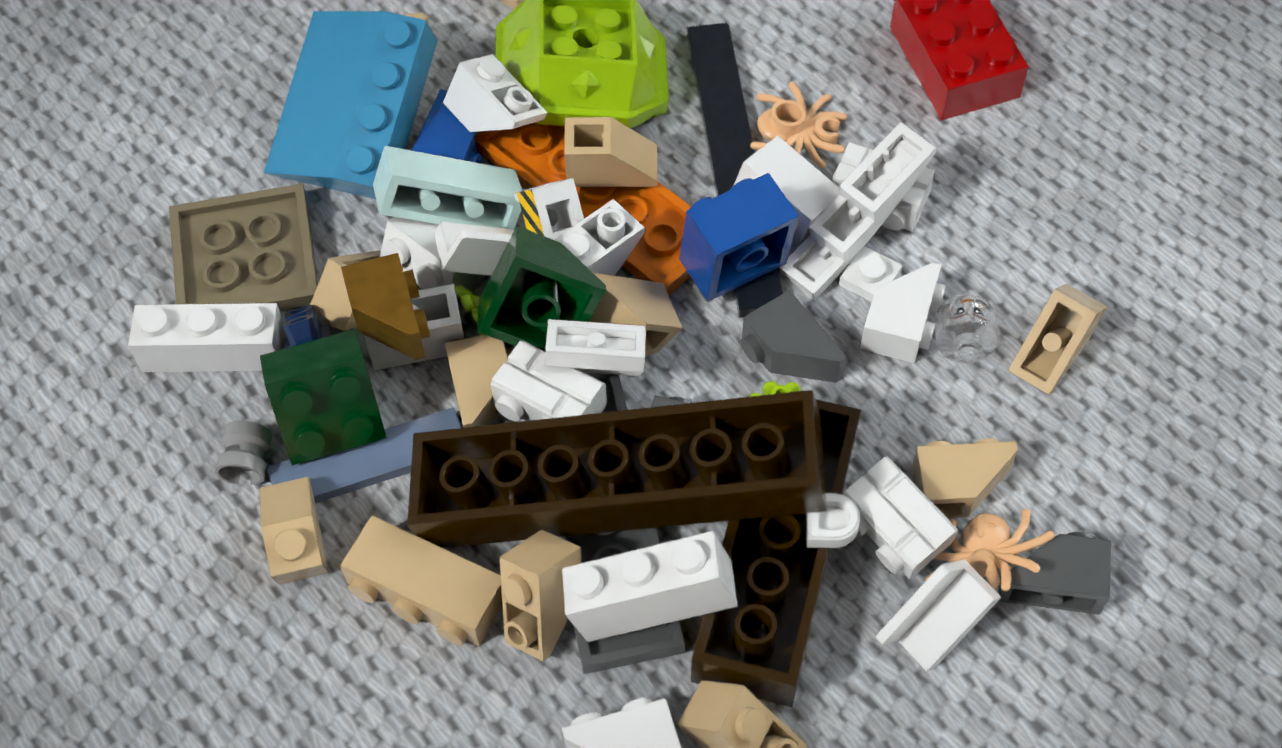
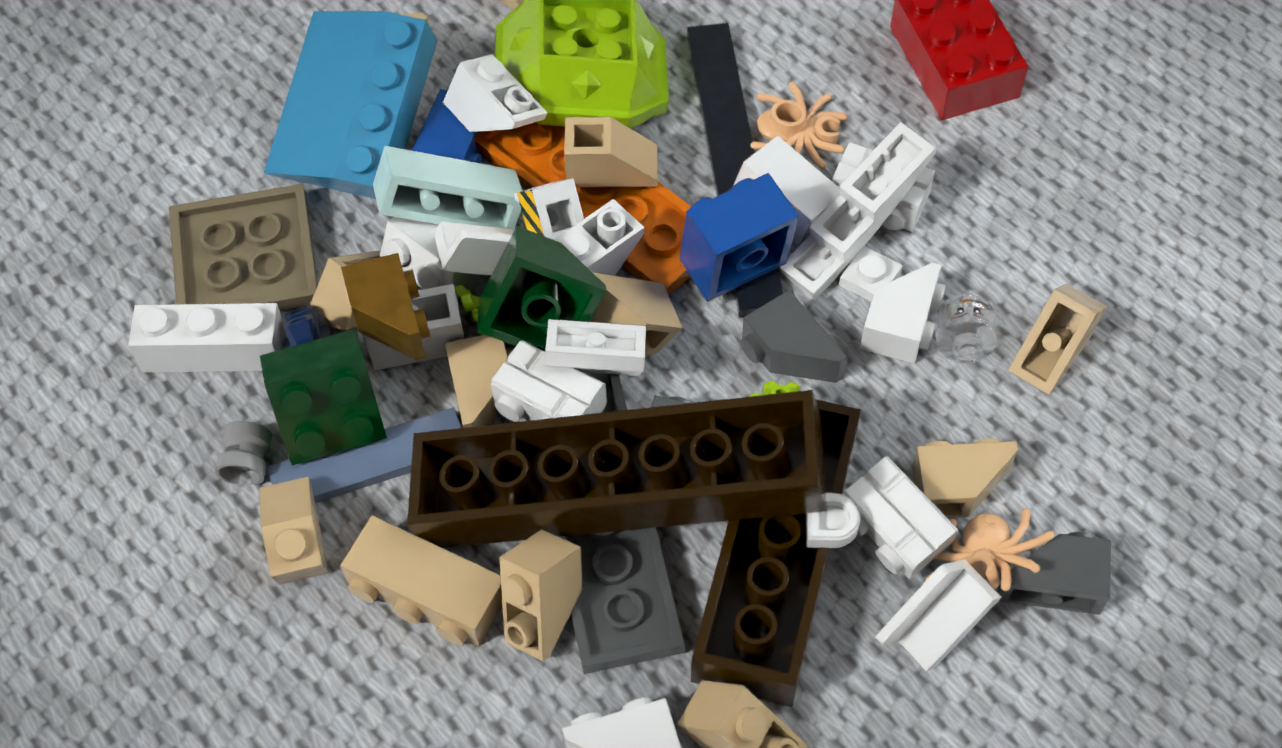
white brick [562,531,737,642] -> none

